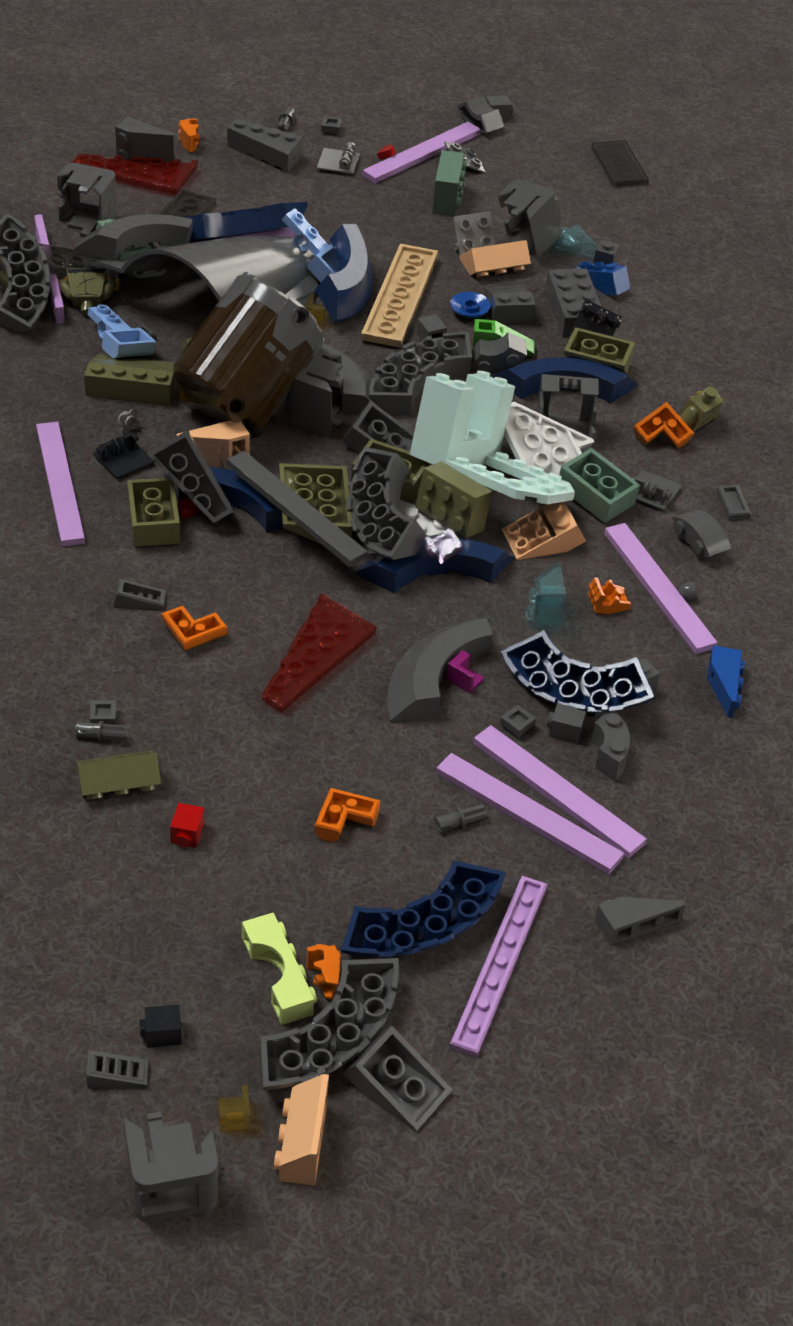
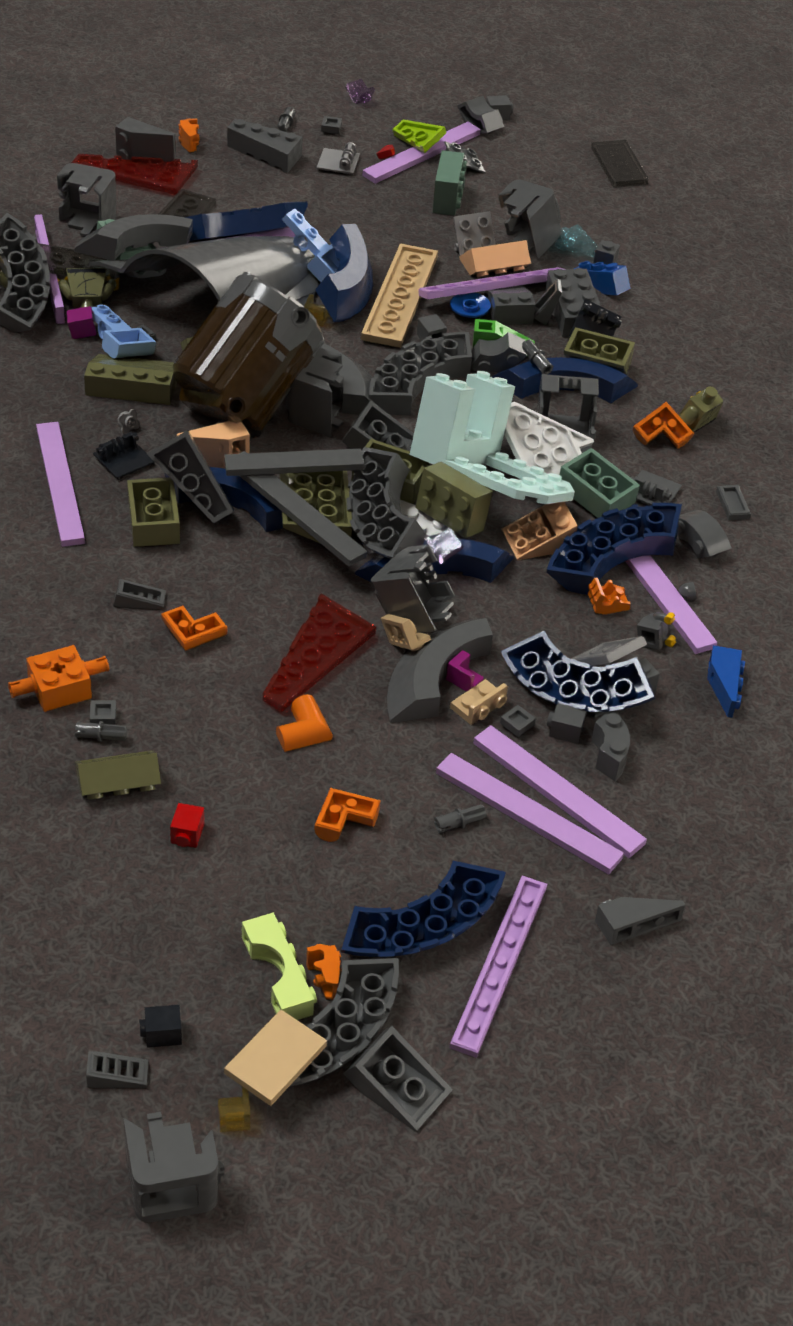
red tile [179,498,200,519] -> none
light nougat slope [274,1074,329,1186] -> none
clear light blue slope [526,563,566,629] -> none
none -> orange brick [8,645,109,712]
none -> magenta panel [67,306,96,339]
none -> dark grey tile [224,448,364,476]
none -> tan tile [224,1010,327,1106]
none -> orange brick [276,694,332,752]
none -> clear purple bracket [345,79,375,104]
none -> dark grey piece [371,545,455,633]
none -> tan bracket [381,614,431,651]
none -> lime wing [392,120,447,153]
none -> lavender tile [418,267,566,299]
none -> tan bracket [450,679,508,725]
none -> dark grey axle [522,339,553,374]
none -> dark grey slope [534,279,562,325]
none -> dark blue brick [546,503,682,595]
none -> light grey tile [571,636,647,666]
none -> dark grey piece [637,612,676,650]

